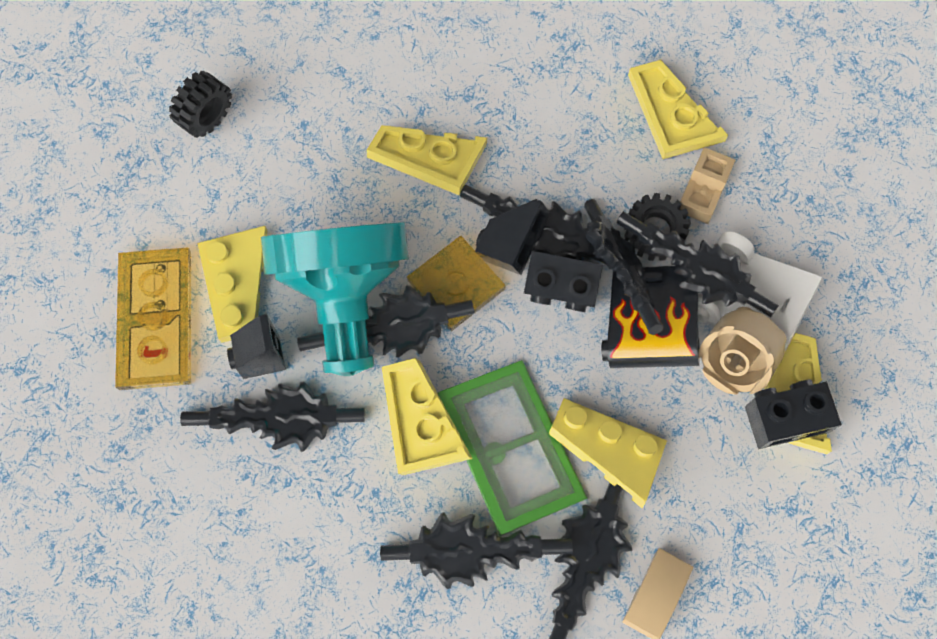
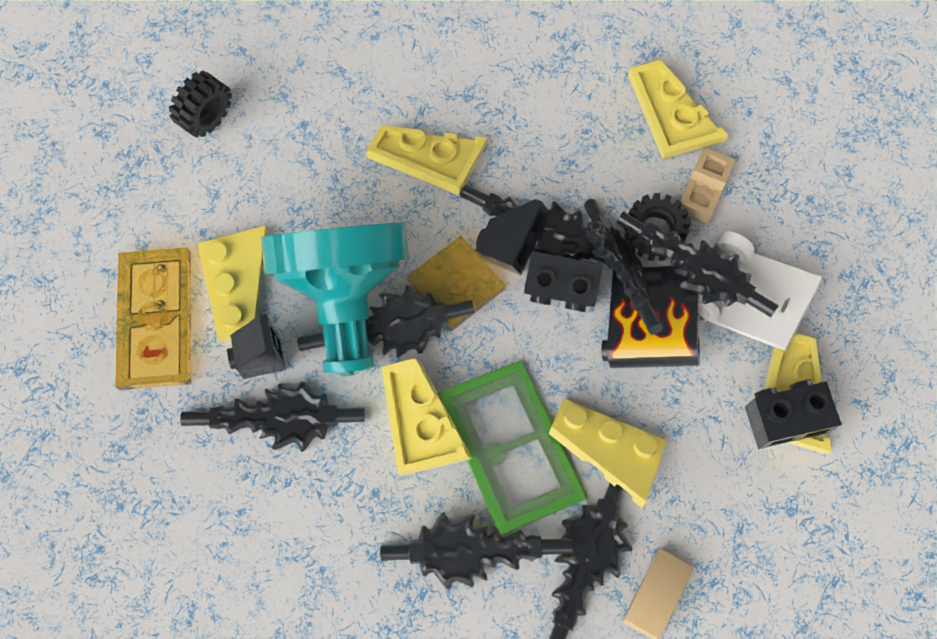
tan brick [699,307,786,395] -> none

